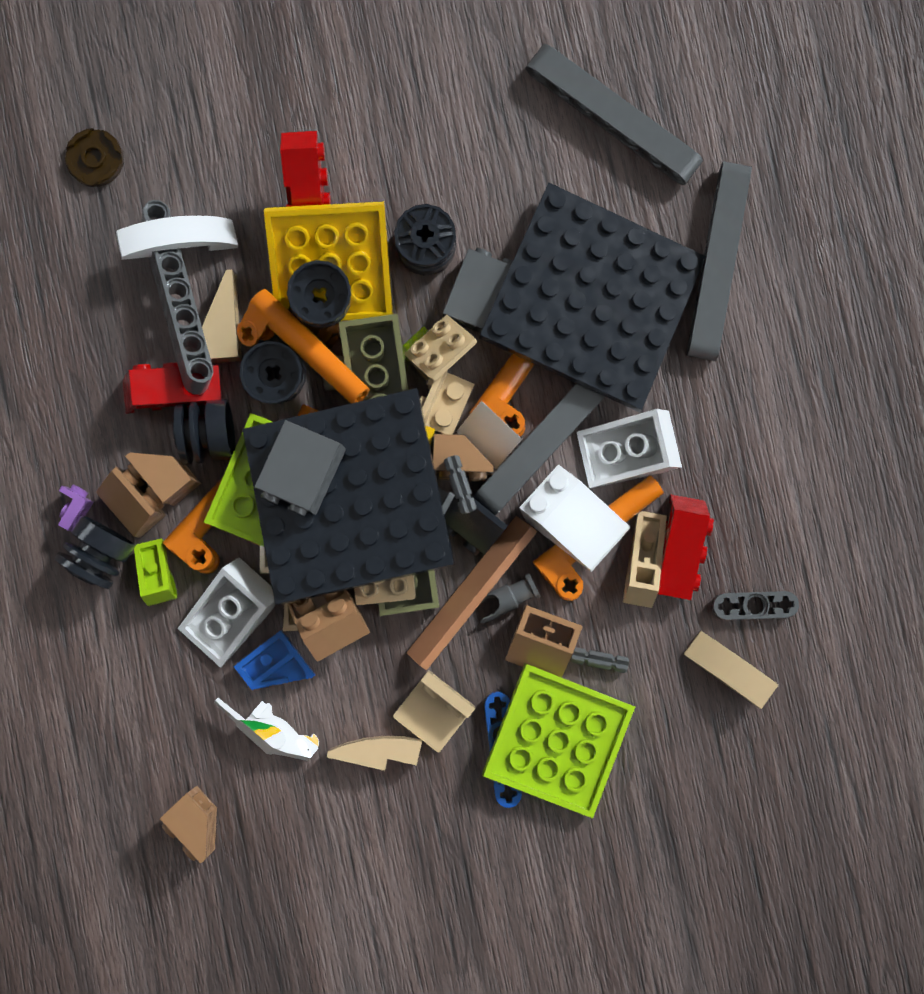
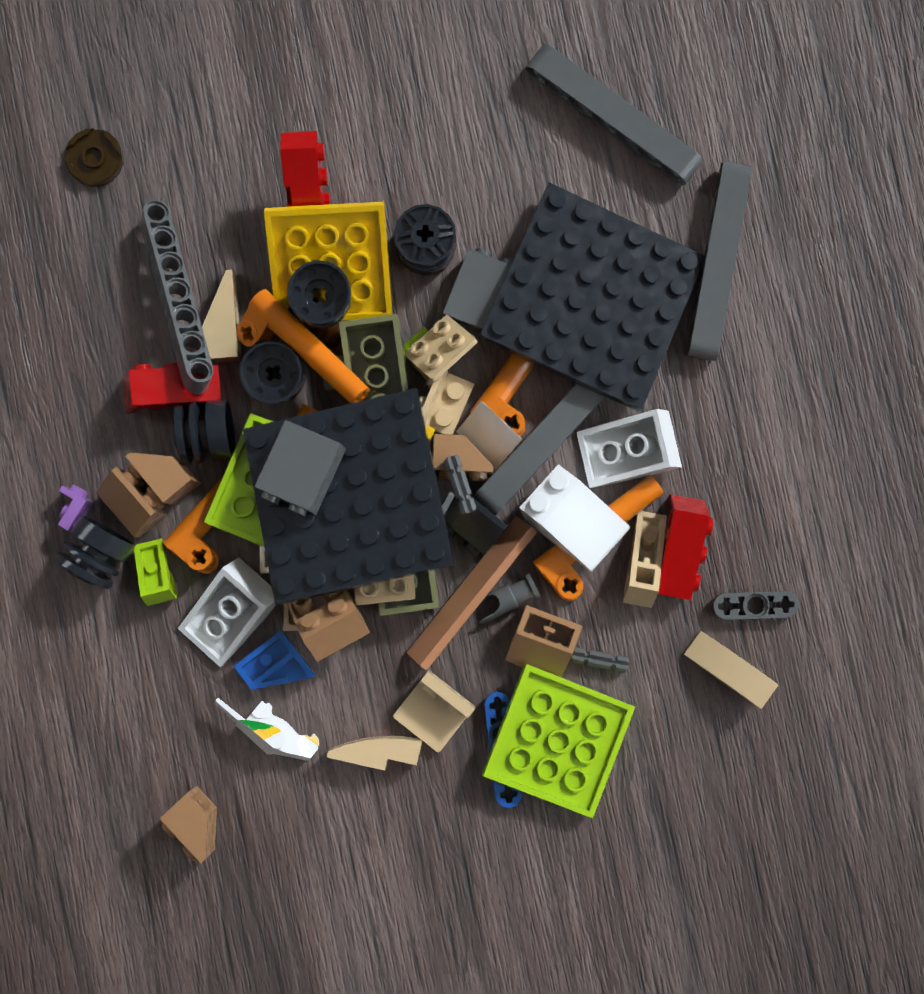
white slope [116,216,238,260] -> none

